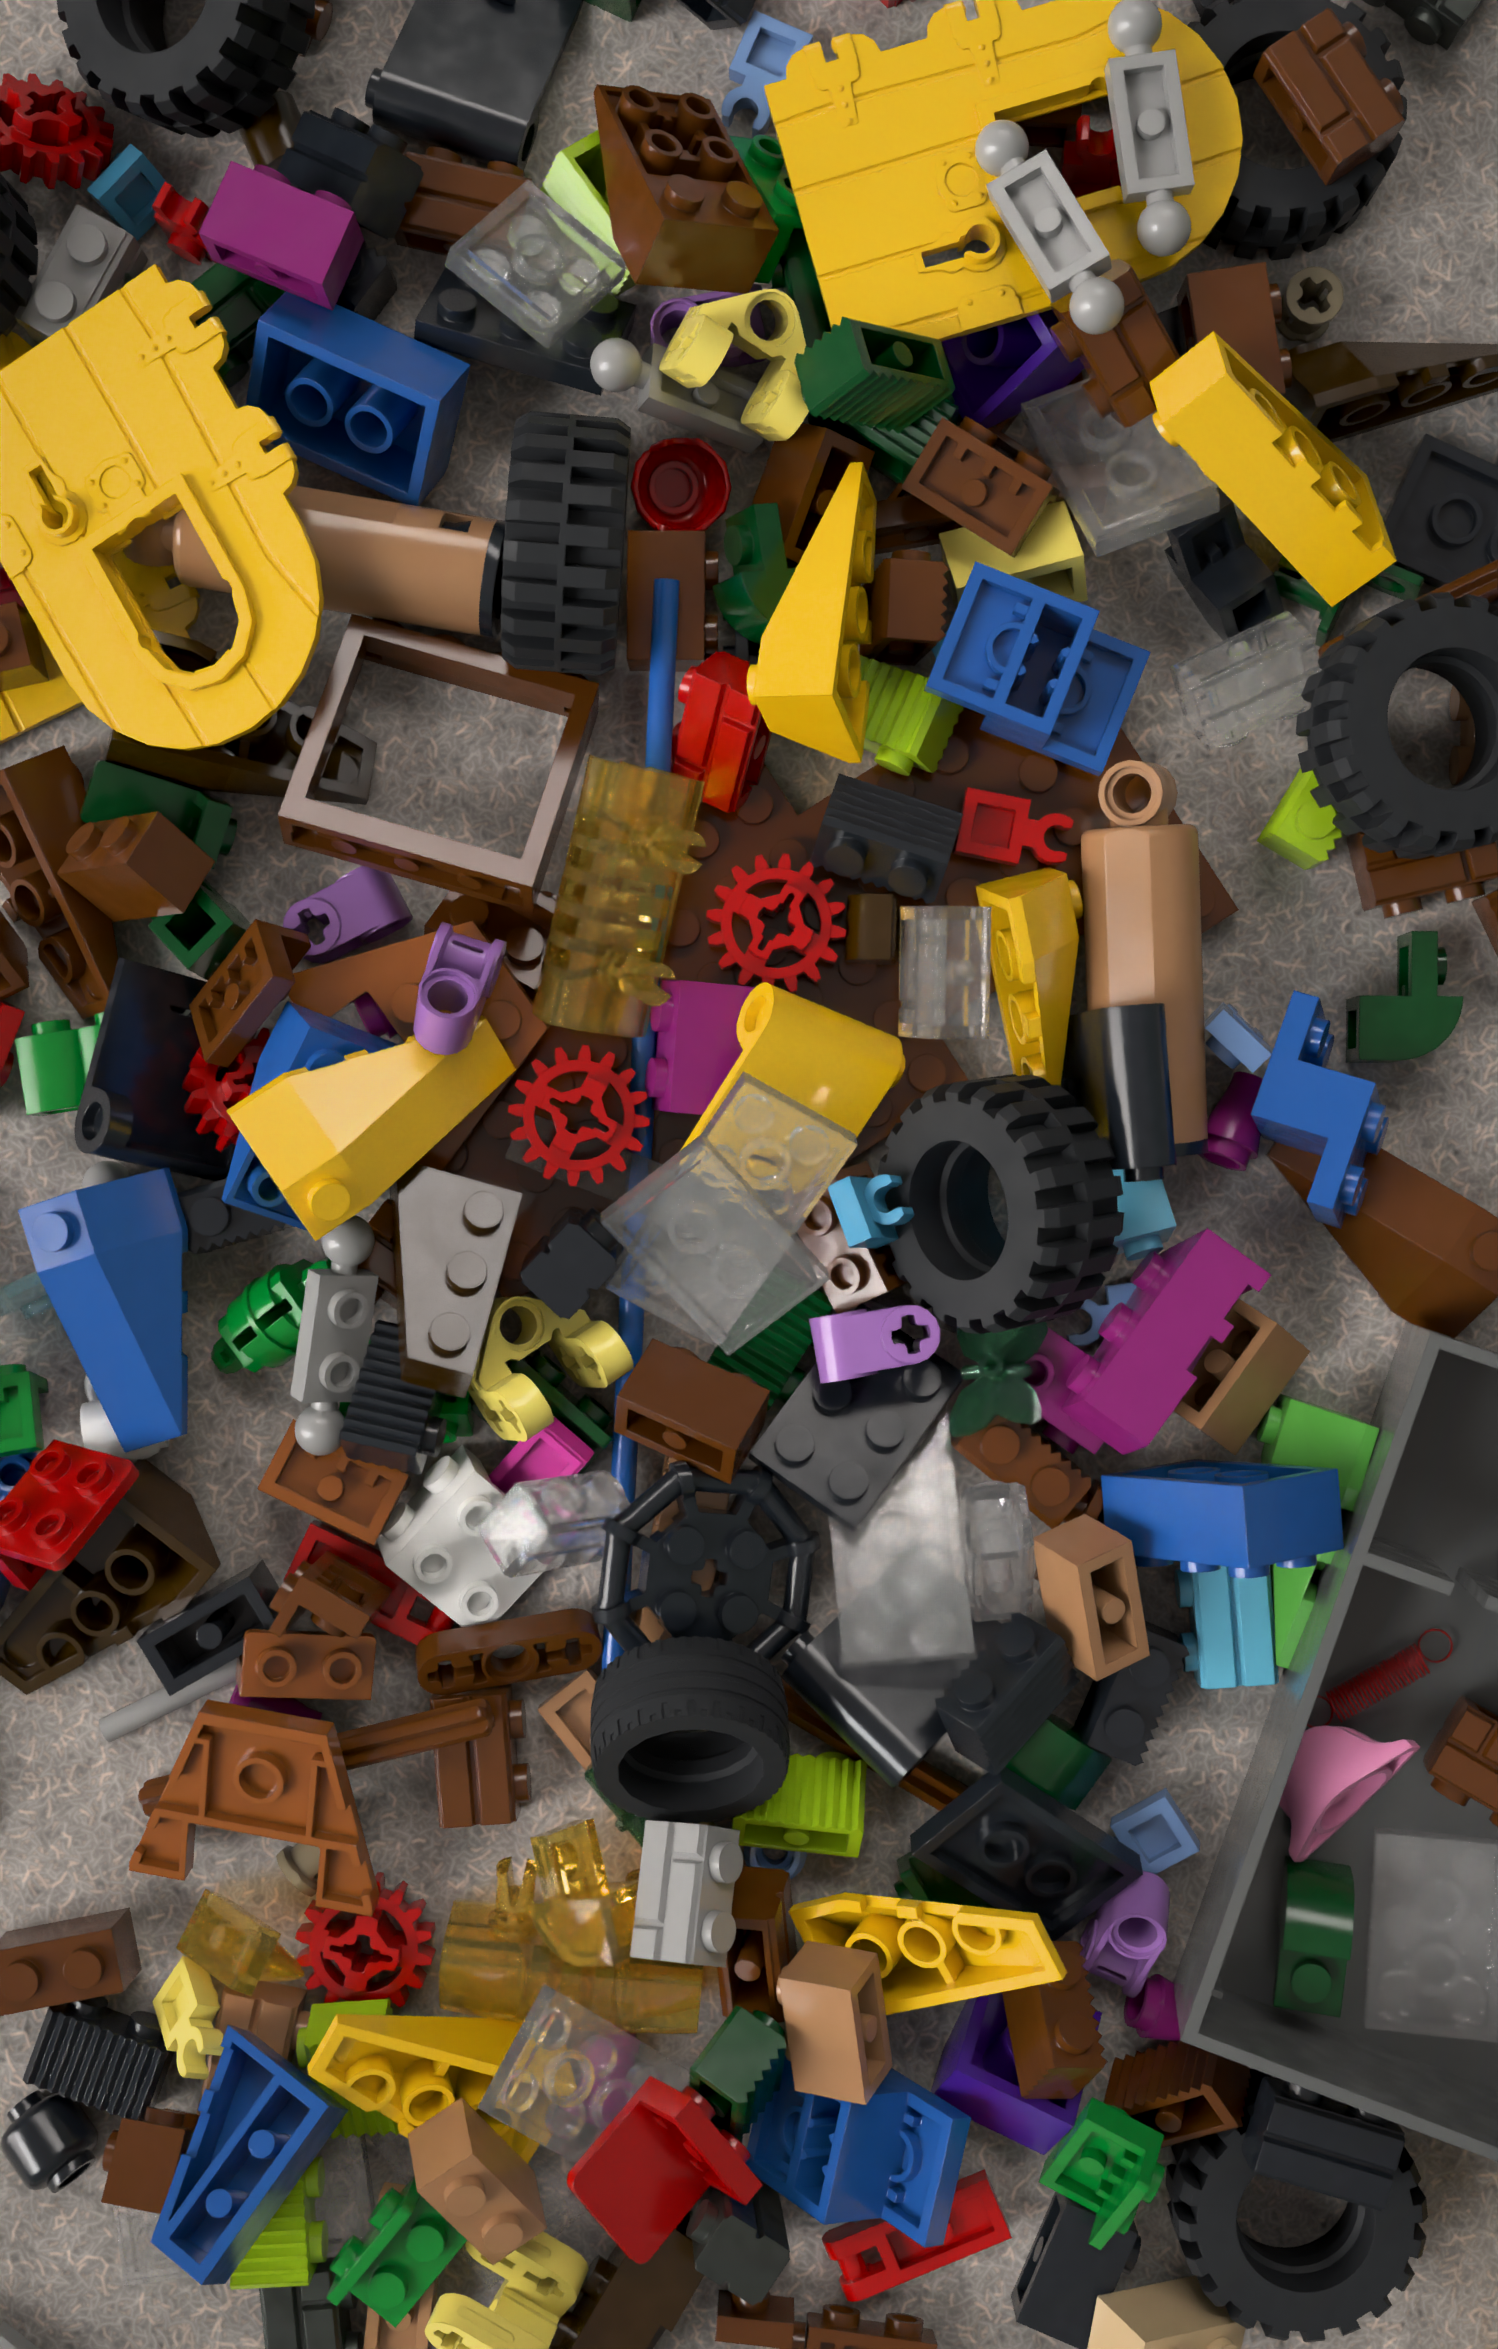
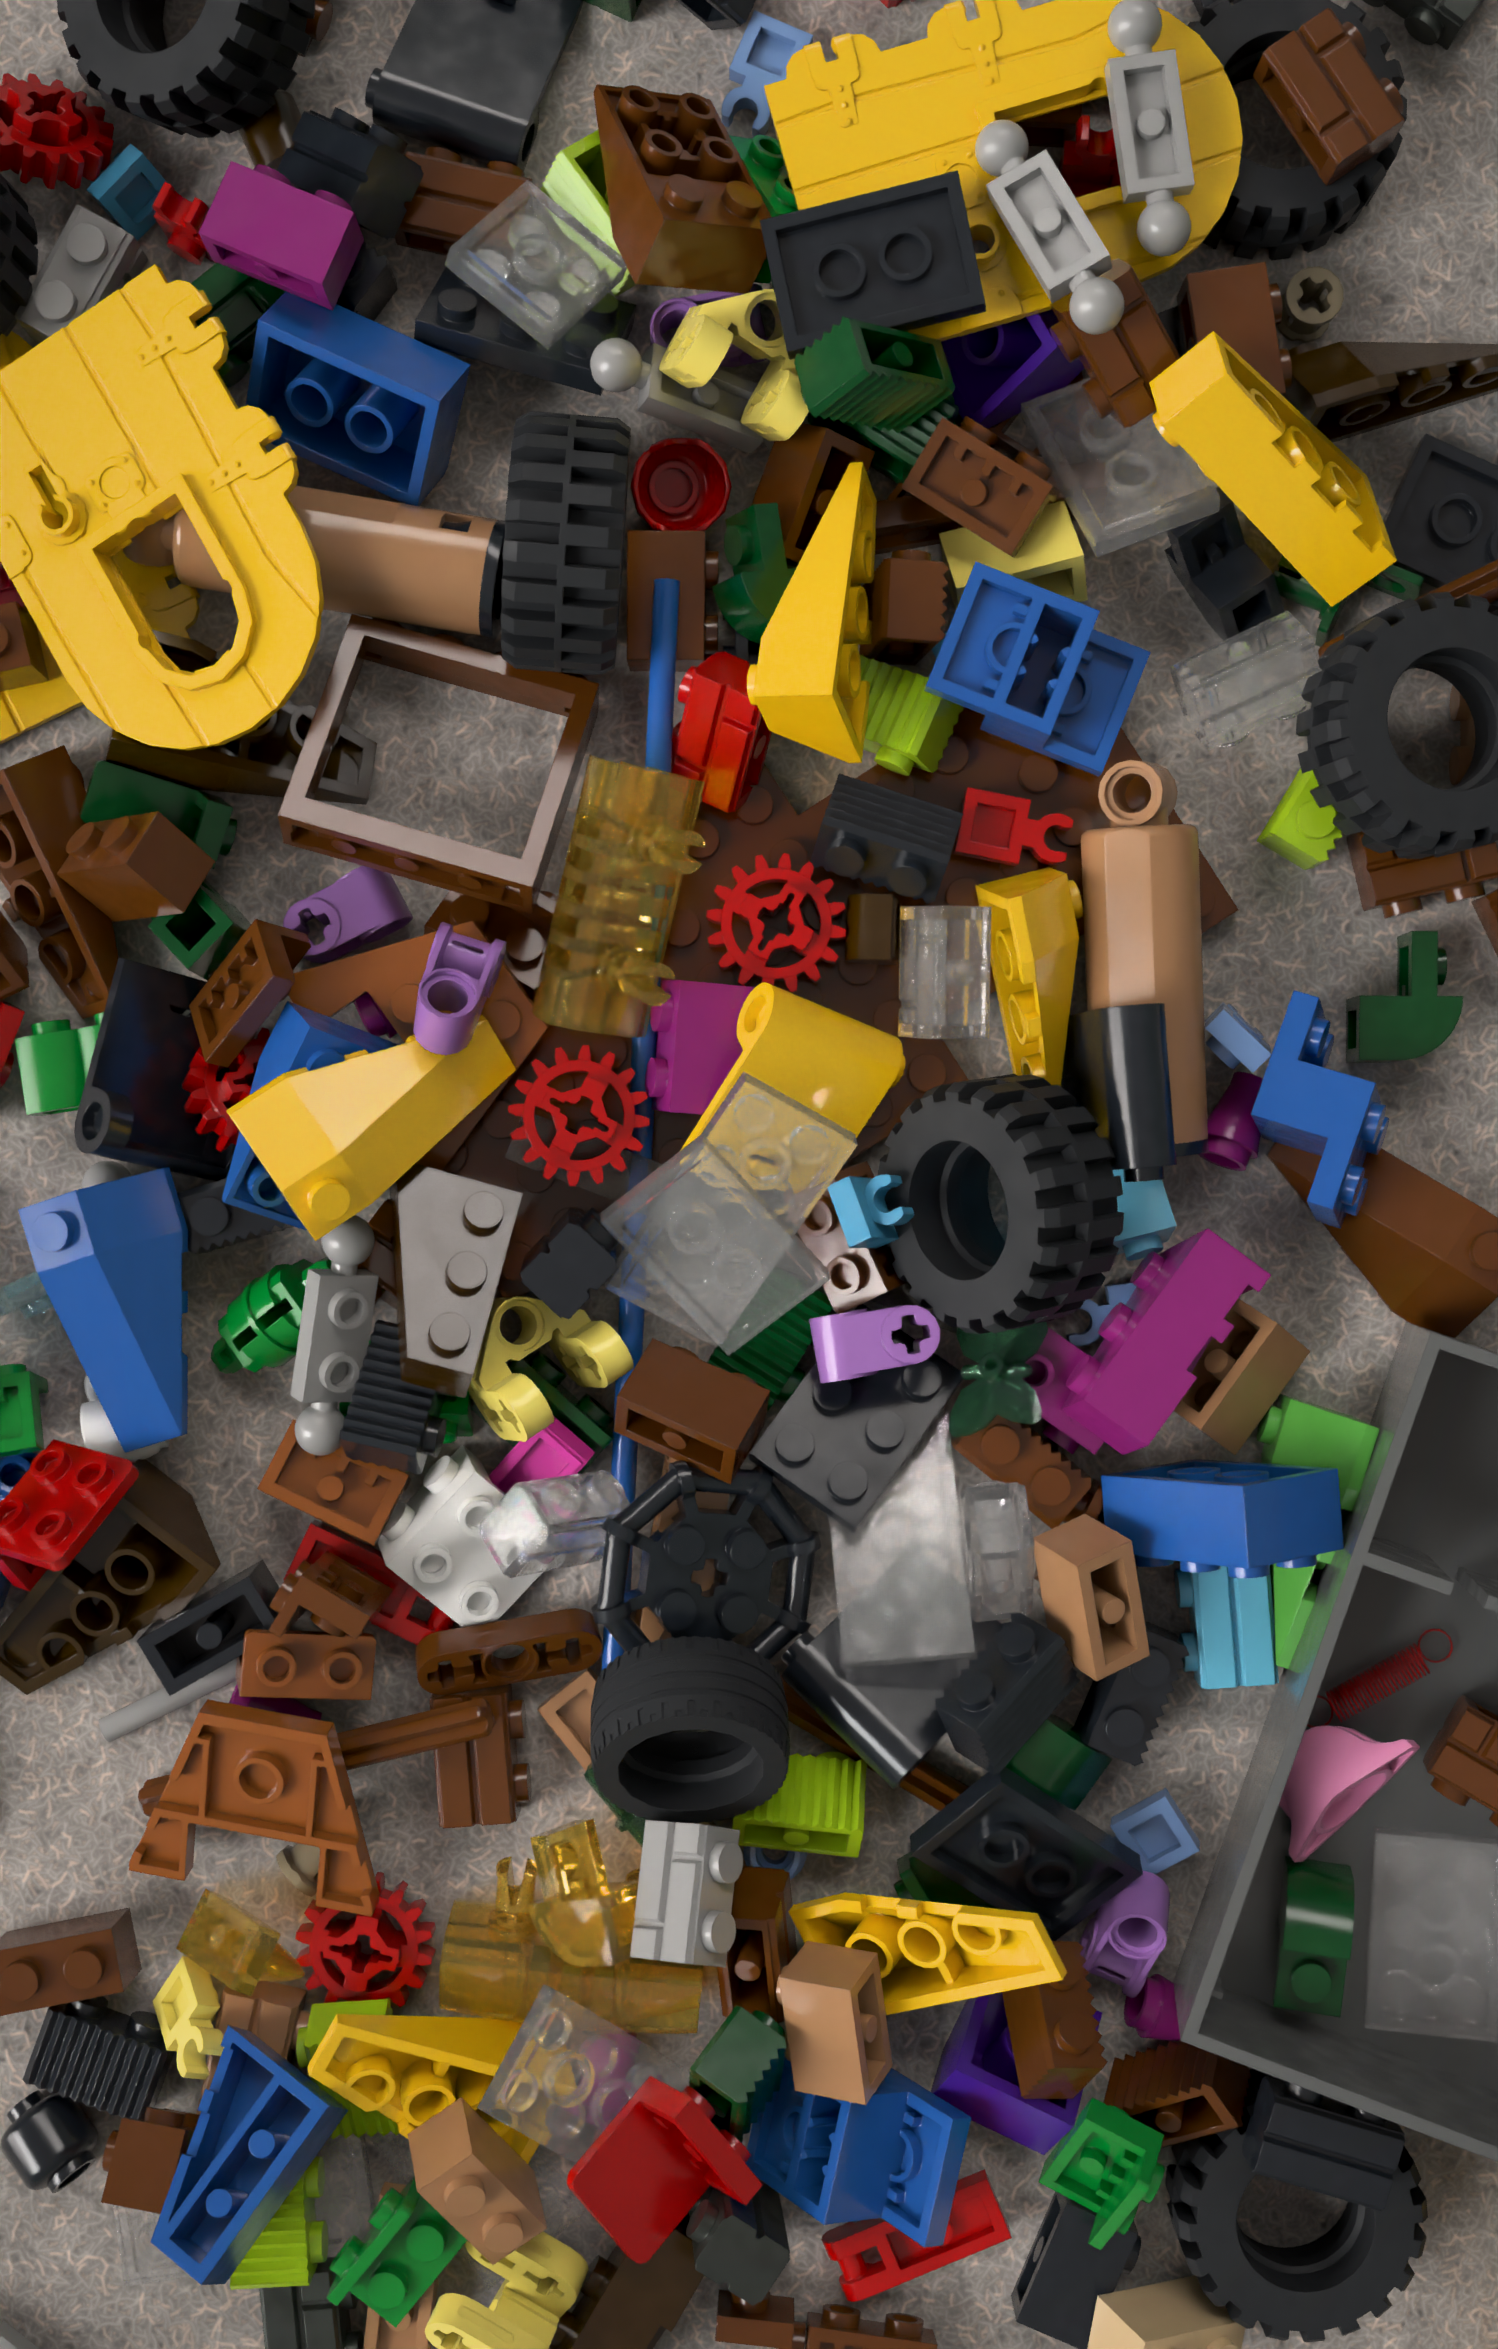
none -> black plate [760,170,986,360]

